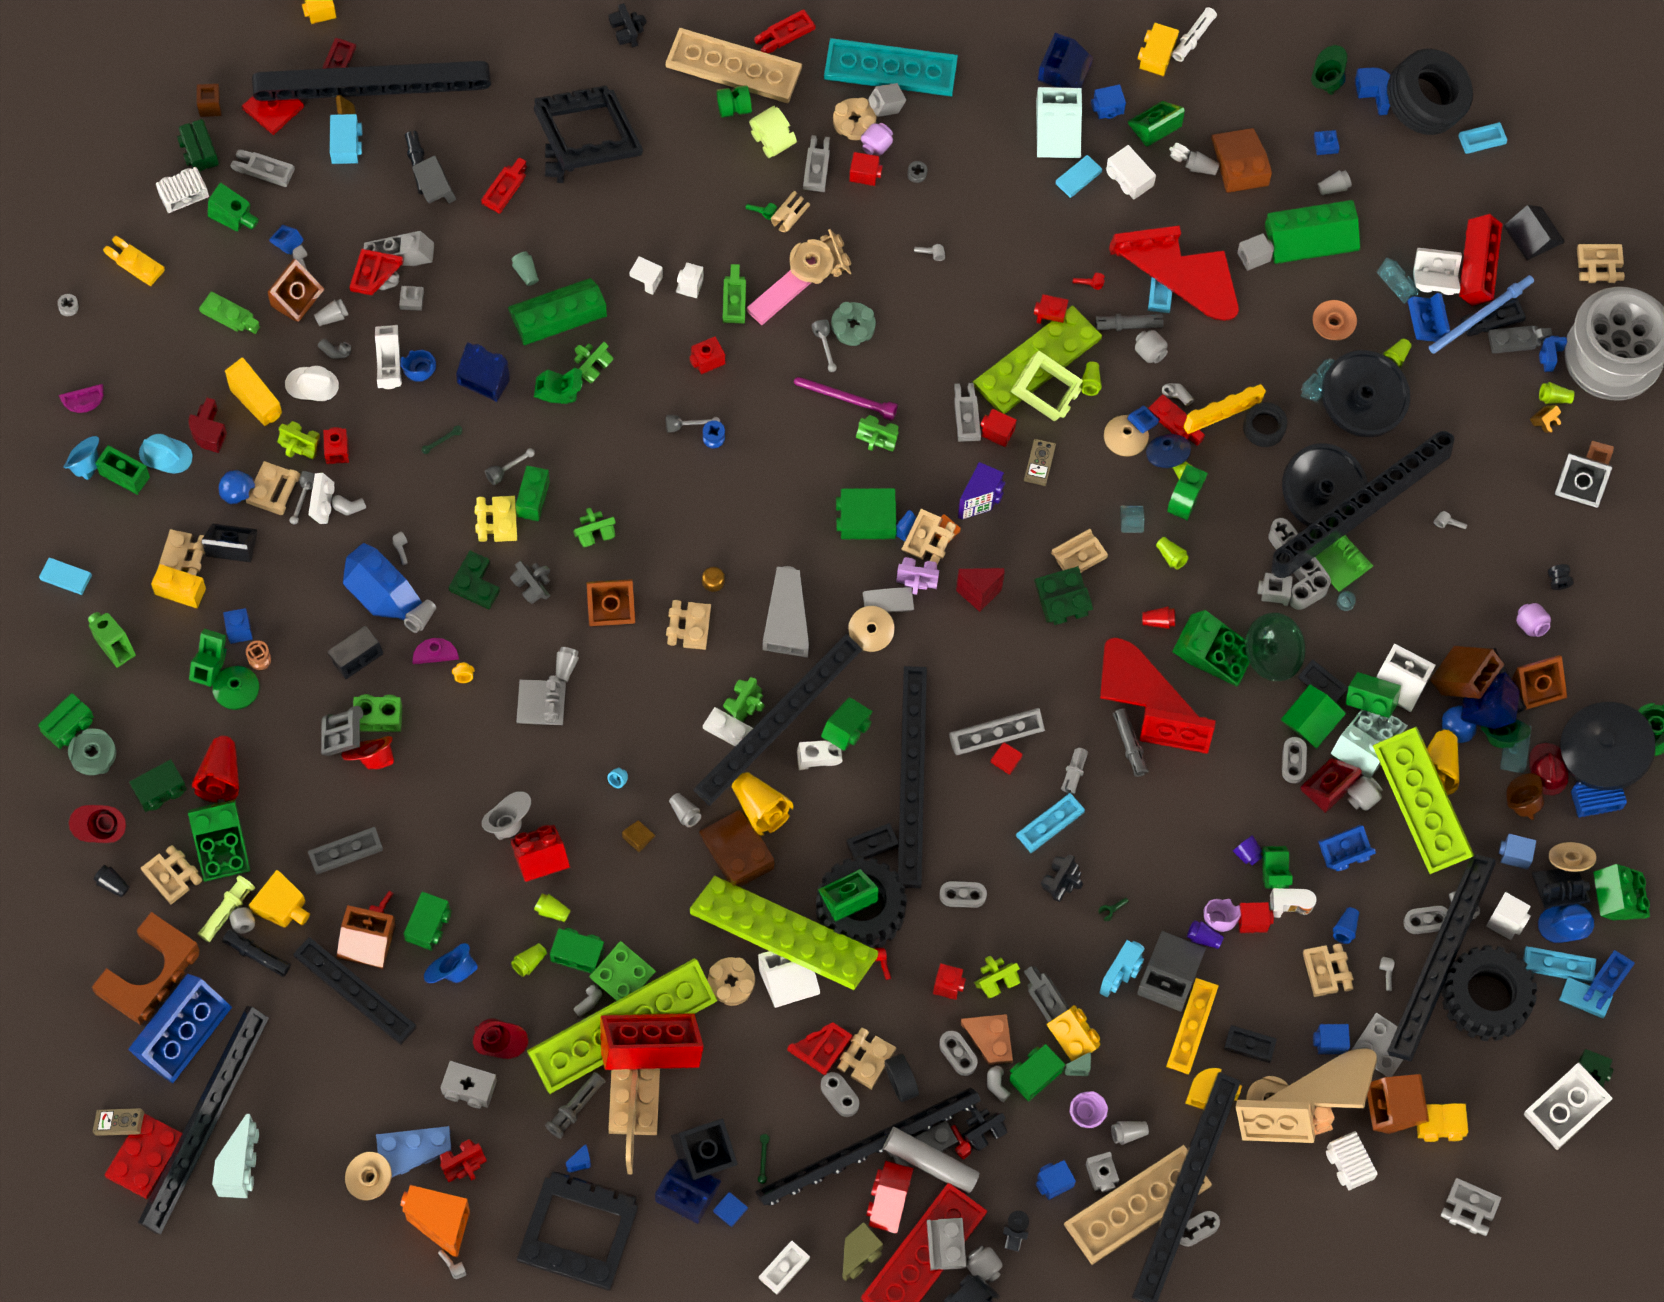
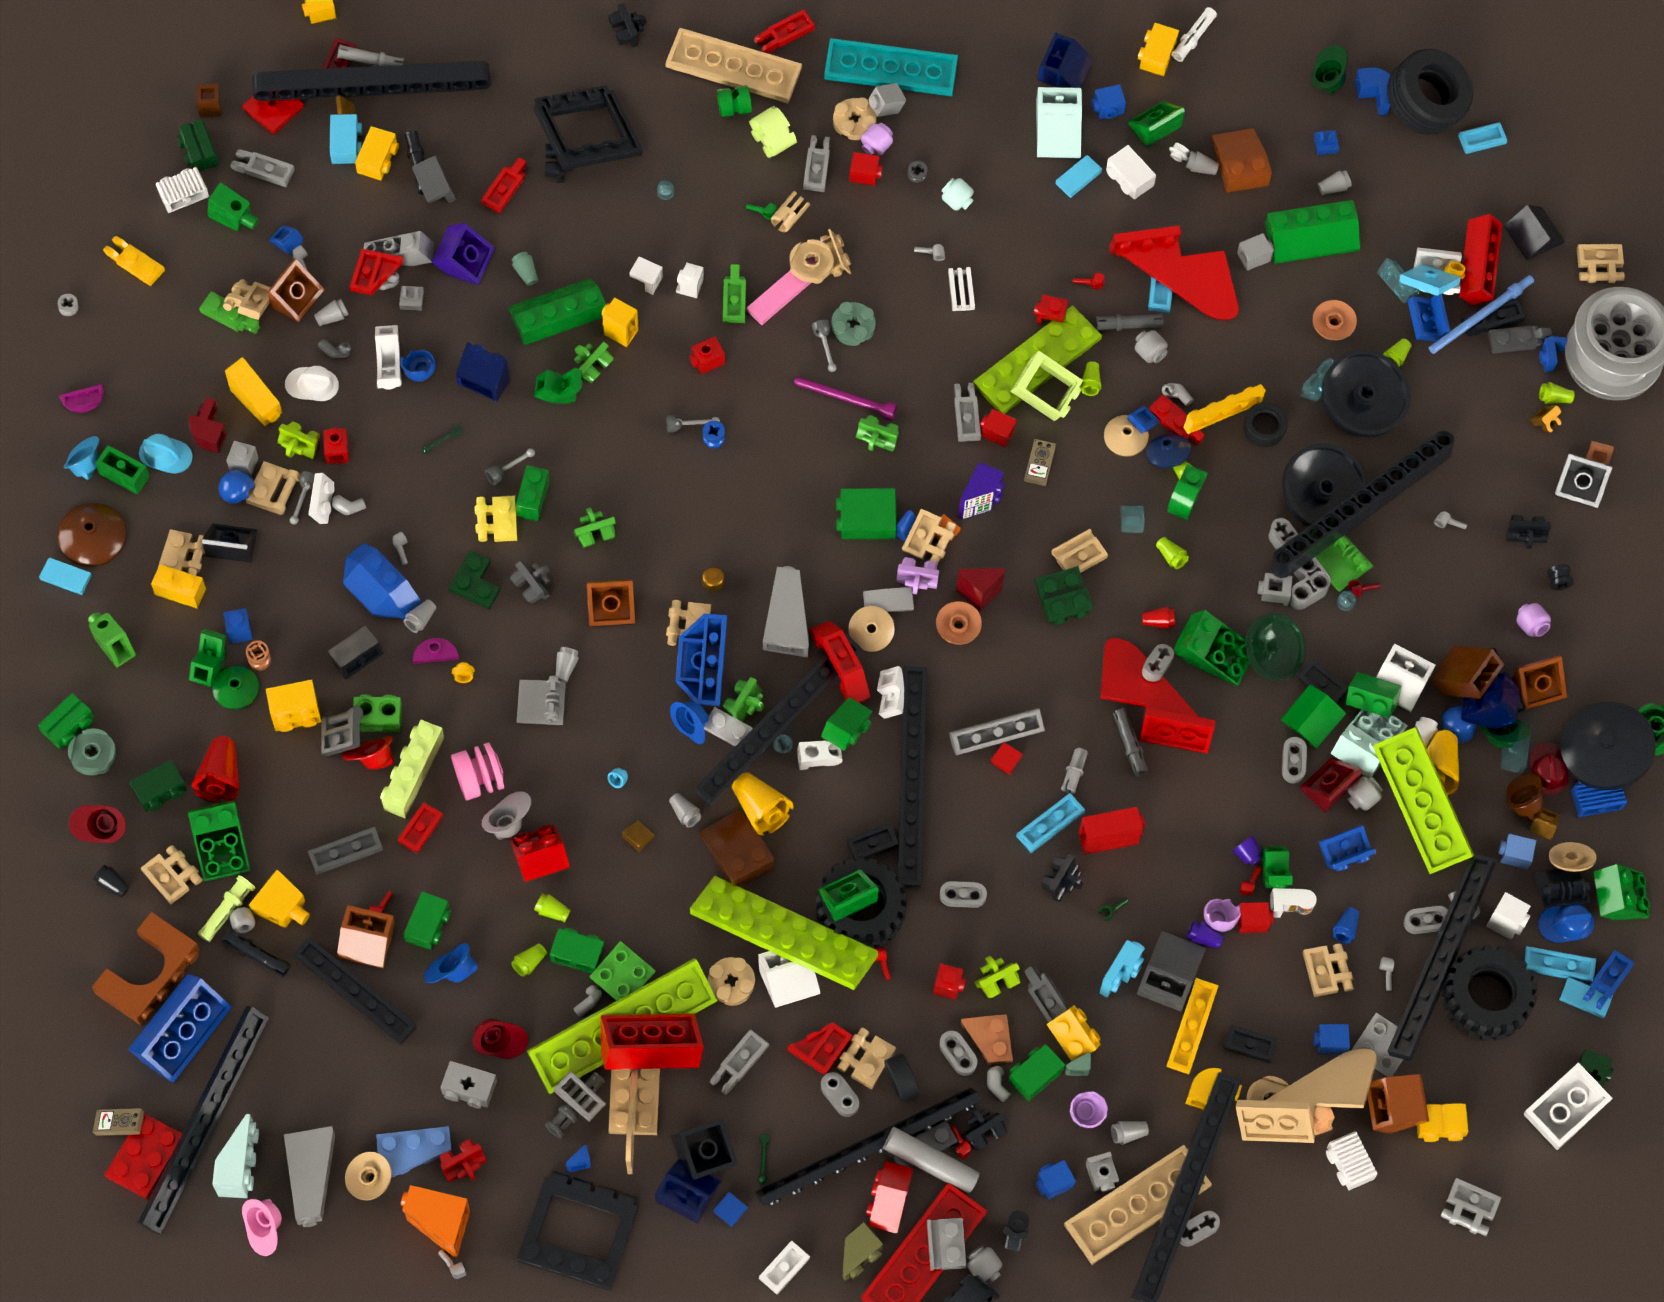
none -> reddish brown dish [57,503,127,567]
none -> tan plate [223,279,271,320]
none -> light grey brick [226,441,258,477]
none -> bright pink piece [242,1199,282,1256]
none -> yellow brick [266,680,321,732]
none -> light grey slope [284,1126,335,1227]
none -> light grey pin [337,44,404,66]
none -> yellow brick [355,126,399,181]
none -> yellowish green brick [380,720,444,819]
none -> red plate [397,802,444,854]
none -> dark purple slope [432,223,495,284]
none -> bright pink wheel [451,742,504,801]
none -> light grey slope [554,1071,606,1122]
none -> yellow brick [602,298,638,347]
none -> clear light blue hinge [657,180,674,200]
none -> blue piece [670,701,709,744]
none -> blue wedge [675,613,727,707]
none -> light grey hinge [710,1029,769,1095]
none -> clear light blue hinge [773,735,793,754]
none -> red slope [808,621,870,703]
none -> white slope [877,666,904,719]
none -> nougat dish [936,601,982,645]
none -> light aqua head [941,178,974,211]
none -> white tile [948,267,975,311]
none -> red brick [1078,807,1145,855]
none -> light grey beam [1142,644,1174,682]
none -> red hand [1240,867,1262,896]
none -> dark red hand [1348,579,1380,597]
none -> medium azure plate [1399,264,1461,296]
none -> white cone [1415,717,1438,748]
none -> yellow plate [1444,261,1465,279]
none -> black hips [1506,515,1551,549]
none -> pearl gold slope [1530,808,1561,840]

